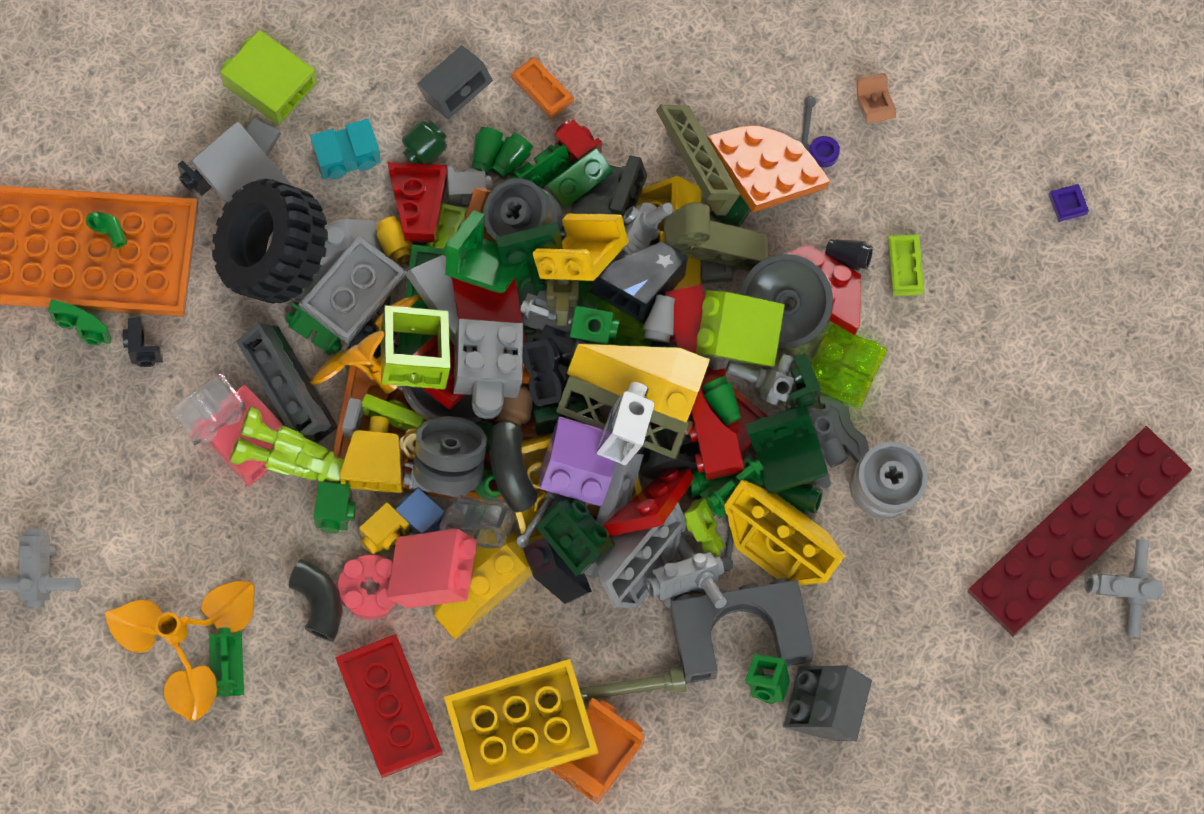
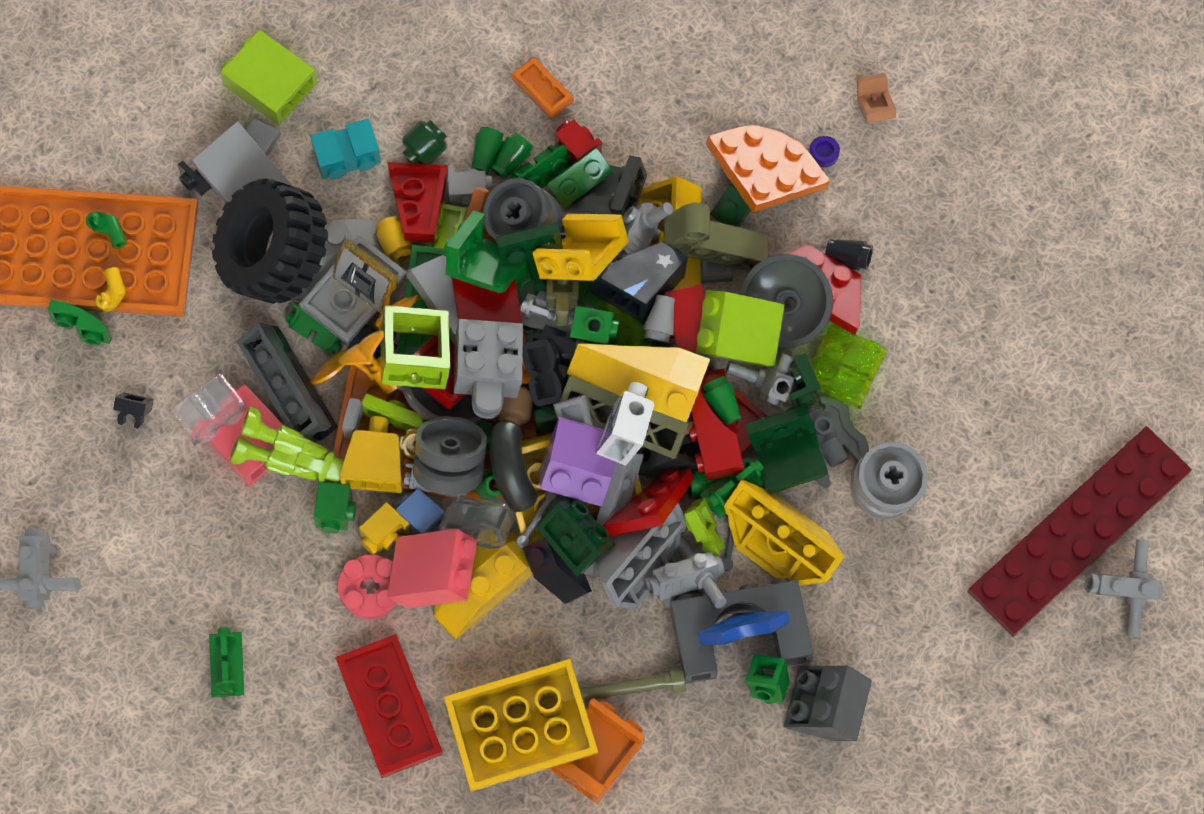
light orange plant [105,581,255,722] -> none
black bracket [122,317,163,367] -> none
pearl dark grey cylinder [289,559,343,642] -> none
dark grey brick [417,45,493,120] -> none
olive fence [656,104,740,216] -> none
dark green cone [776,483,823,515] -> none
dark grey hinge [801,96,816,152] -> none
lime plate [887,234,924,297] -> none
dark purple tile [1049,184,1089,222] -> none
none -> yellow arm [95,267,126,312]
none -> black tile [113,392,154,429]
none -> slope [333,239,398,315]
none -> light grey tile [553,395,595,426]
none -> blue tile [698,611,790,645]

